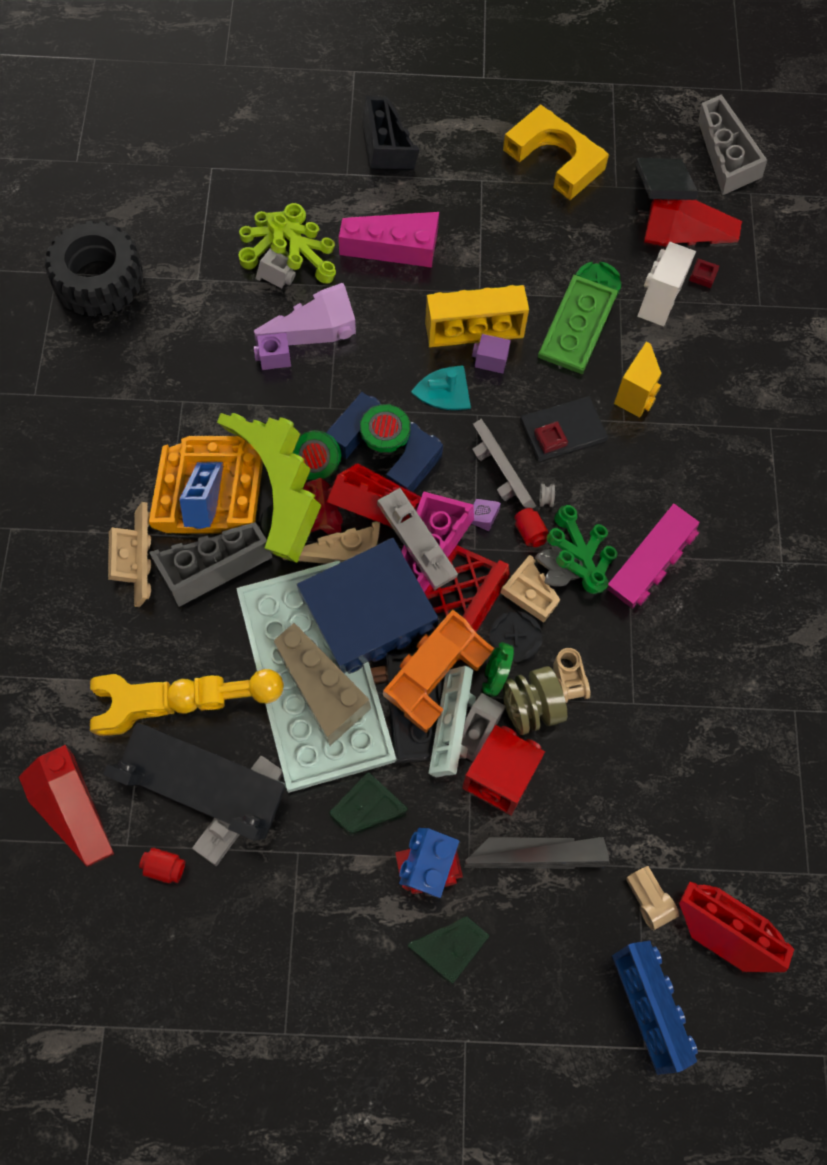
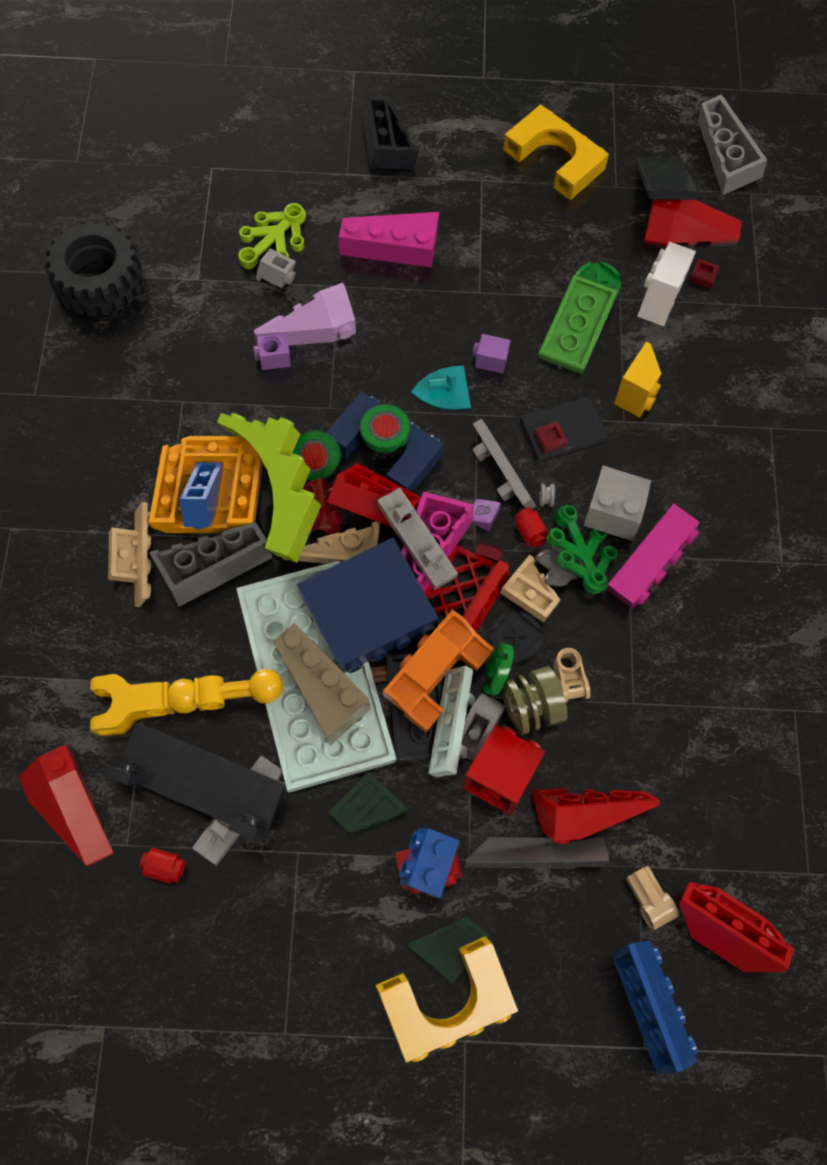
lime plant [267,214,336,283] -> none
yellow brick [425,285,529,347] -> none
none -> yellow arch [375,937,518,1063]
none -> dark red tile [475,542,504,561]
none -> red wedge [532,788,660,844]
none -> light grey slope [584,466,651,541]

